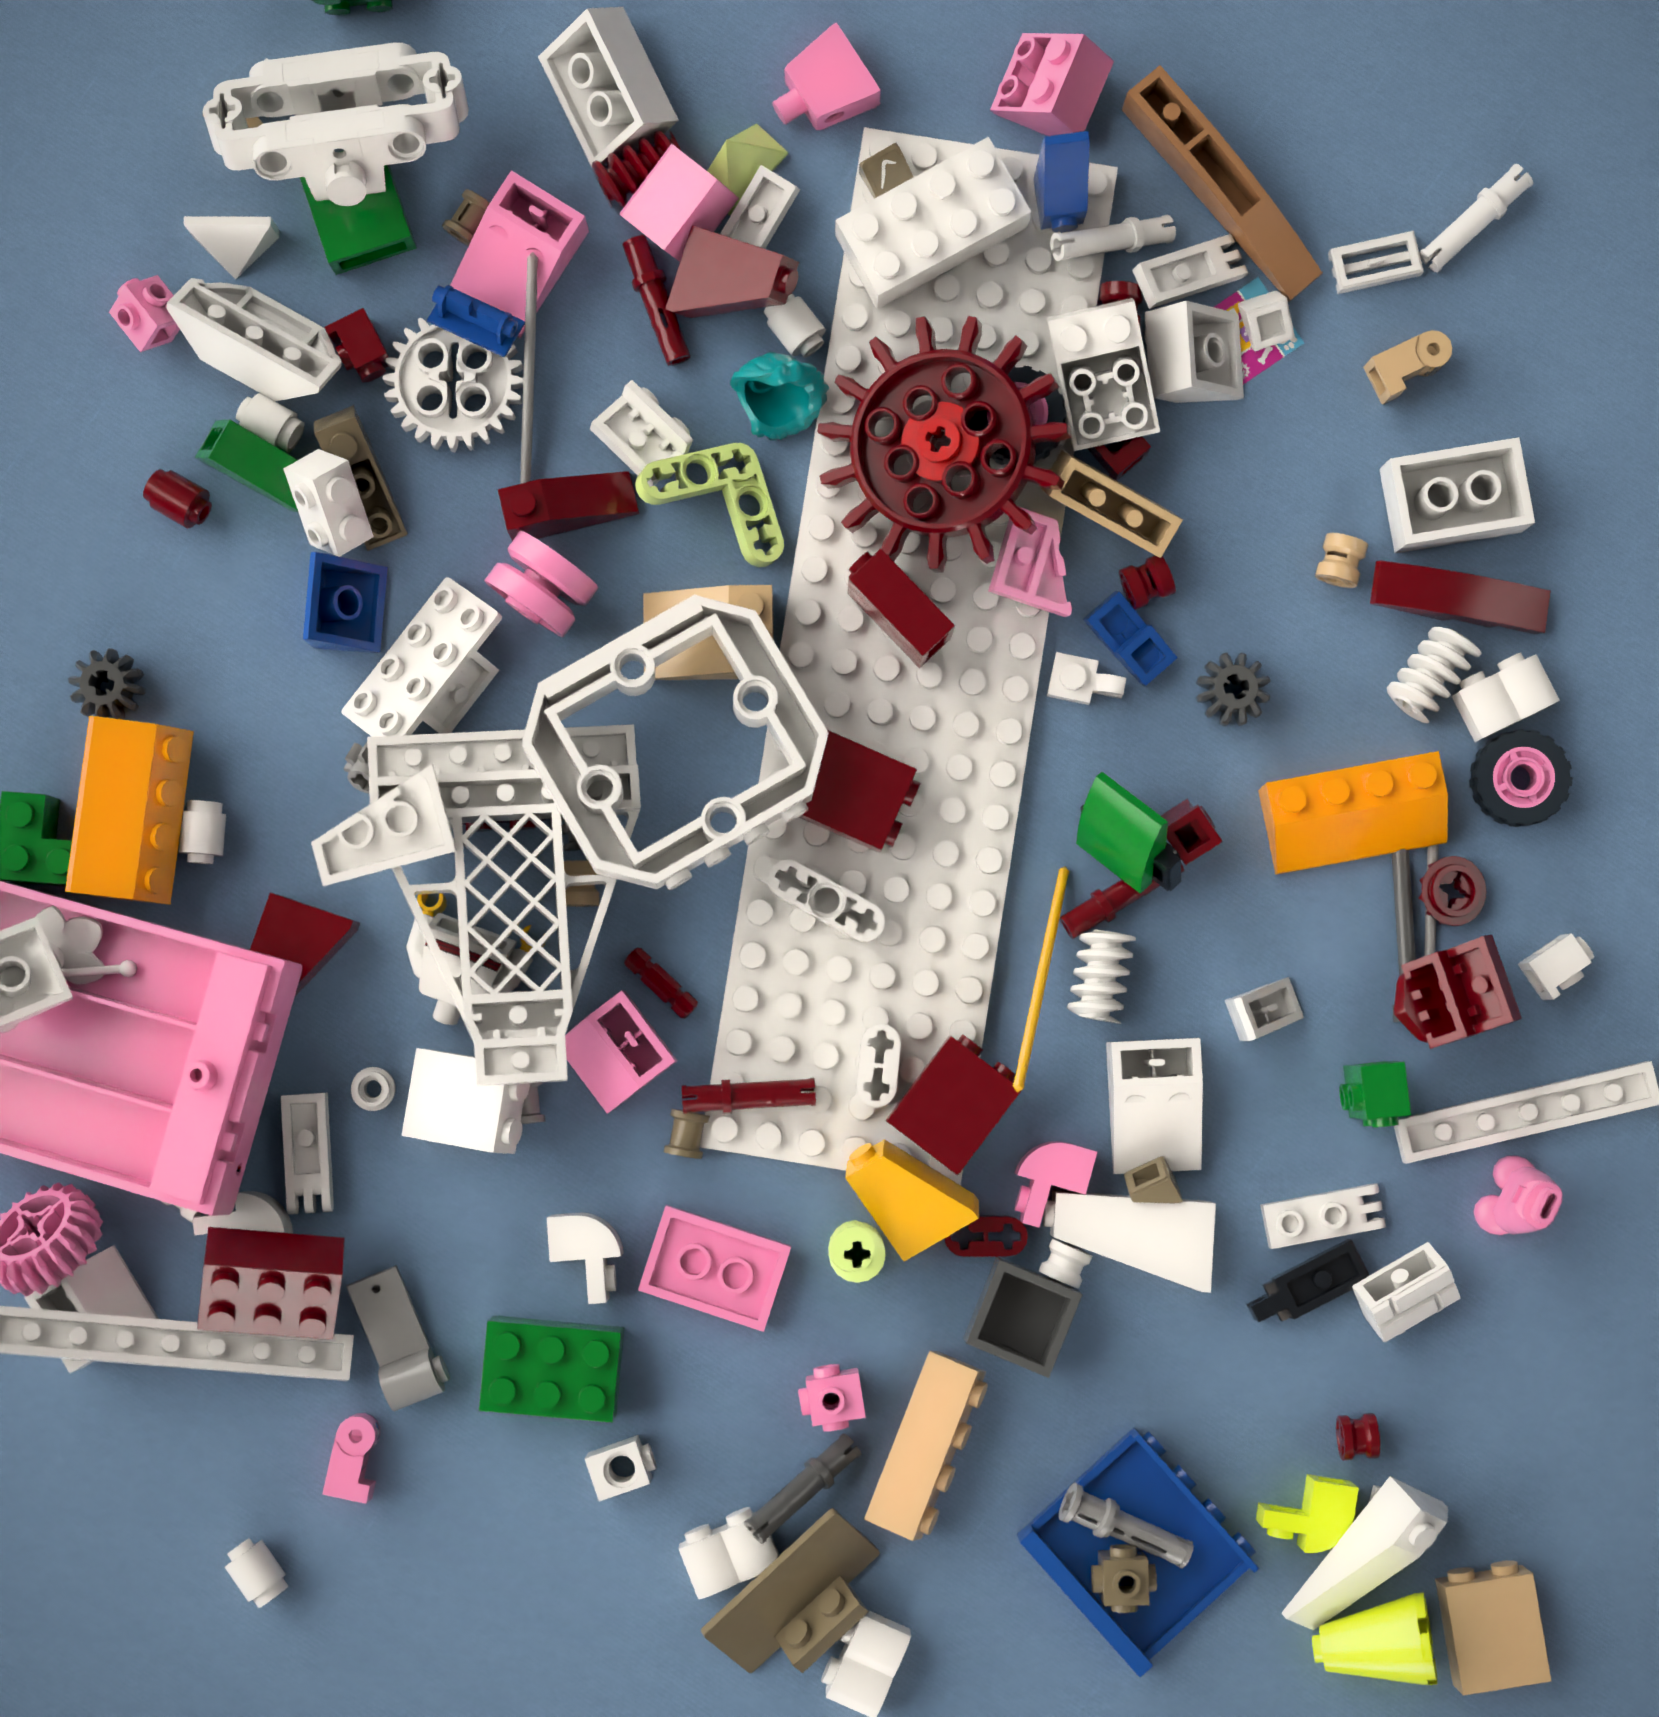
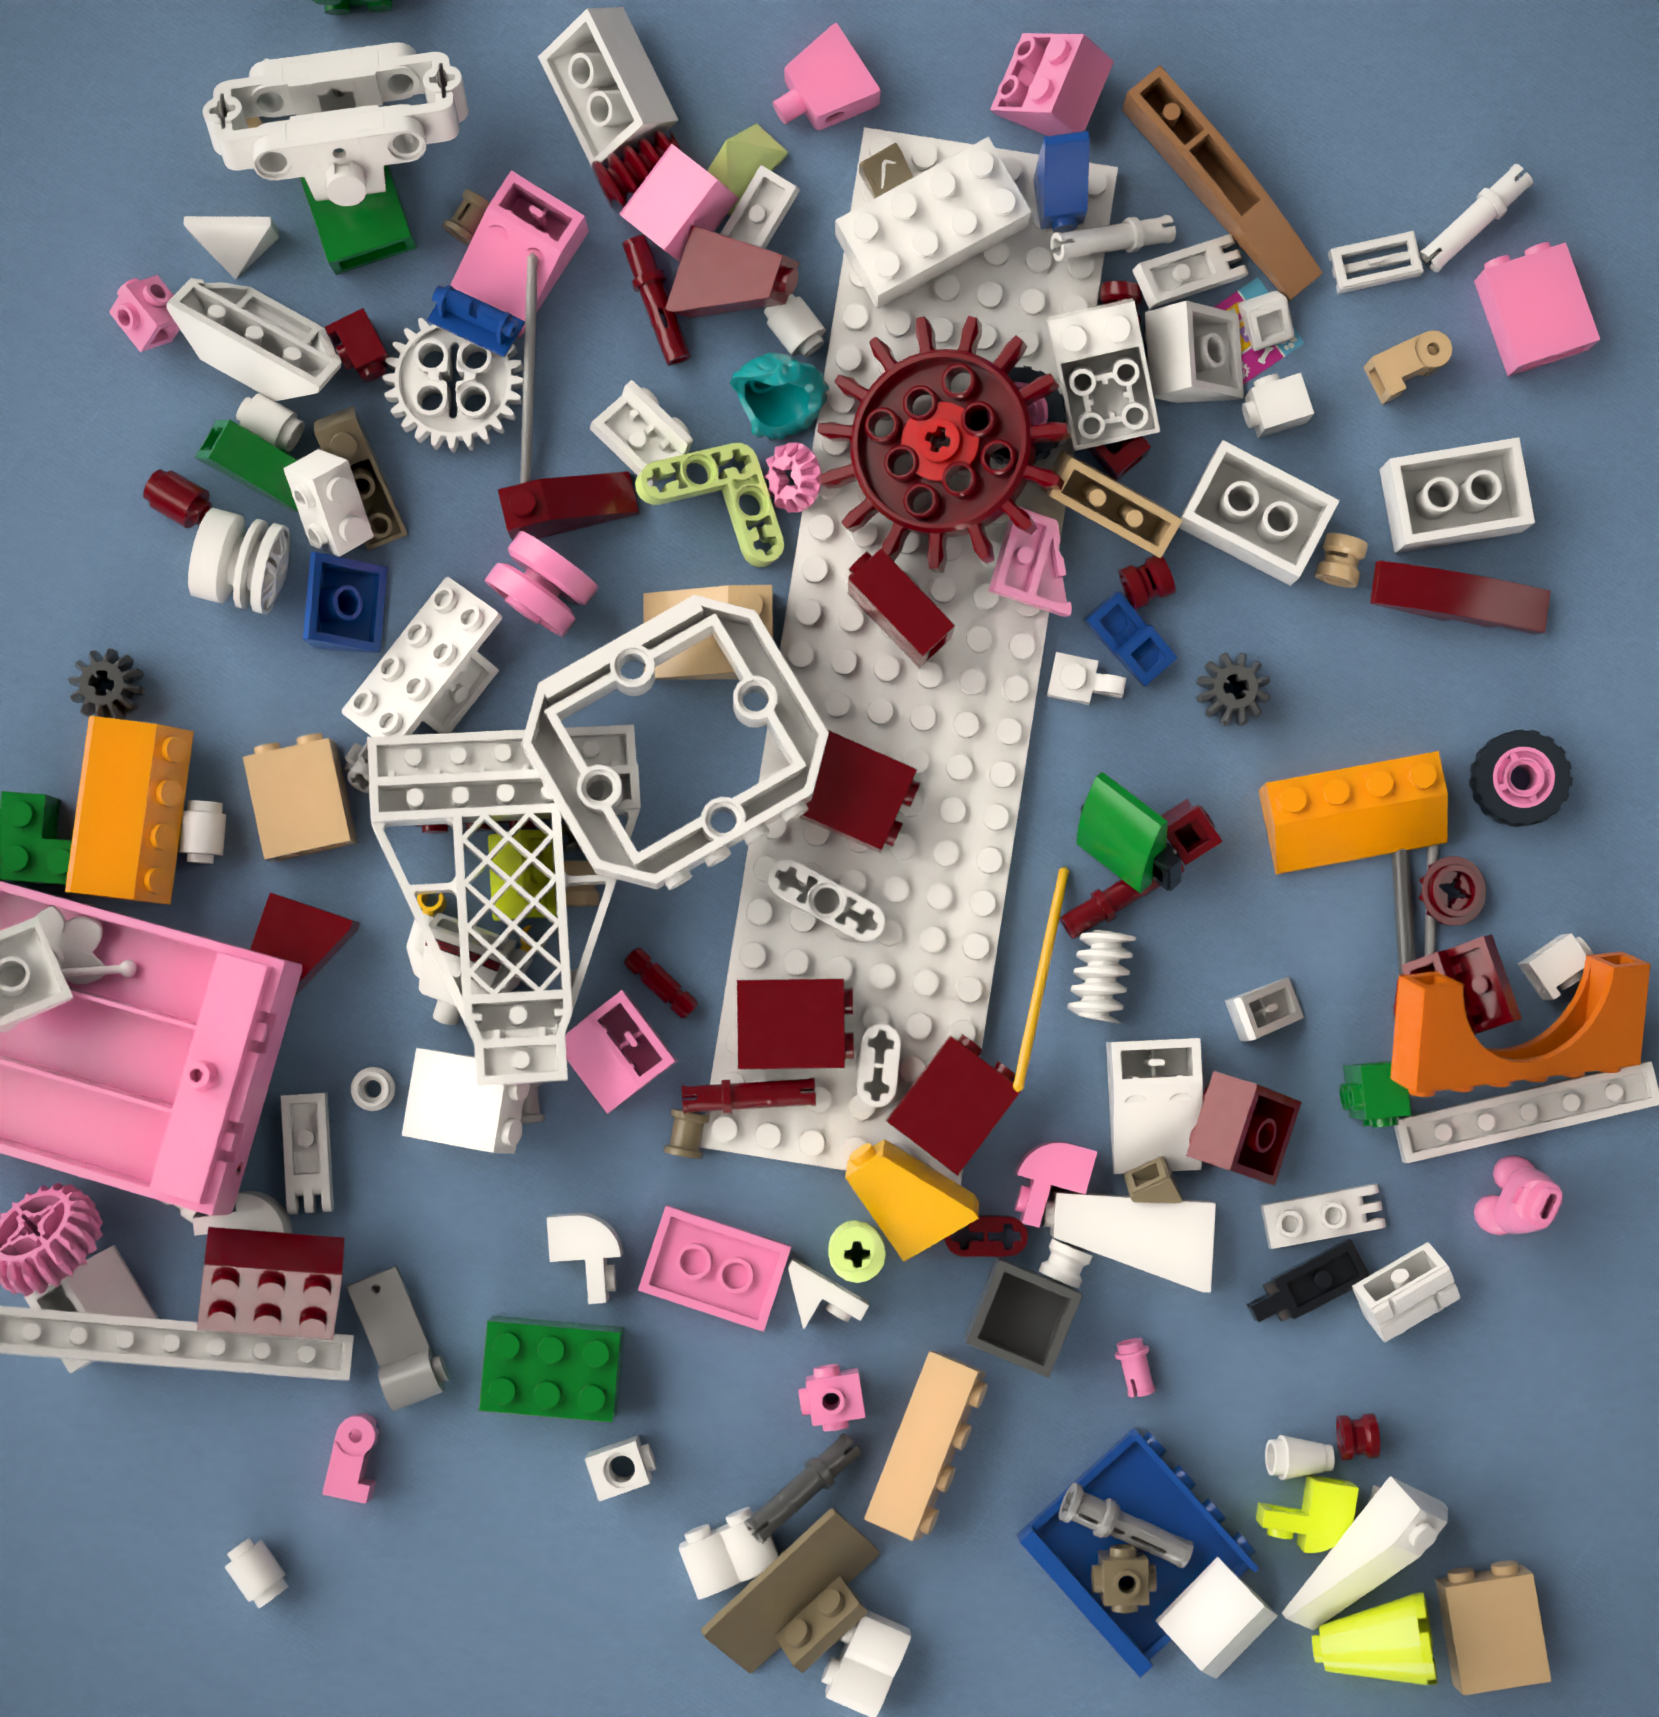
white wing [311,764,456,886] -> none
white piece [1387,627,1482,723] -> none
white brick [1452,652,1560,742] -> none
none -> white wheel [188,508,290,615]
none -> tan brick [243,733,358,862]
none -> neon yellow panel [488,830,557,921]
none -> dark red brick [737,979,854,1070]
none -> bright pink gear [763,442,821,513]
none -> white slope [788,1257,869,1329]
none -> bright pink pin [1114,1338,1156,1398]
none -> white slope [1155,1557,1278,1679]
none -> white brick [1179,440,1340,586]
none -> dark red brick [1186,1071,1302,1186]
none -> white brick [1242,373,1314,438]
none -> white cone [1265,1435,1335,1480]
none -> orange arch [1391,951,1651,1097]
none -> bright pink brick [1474,242,1601,377]

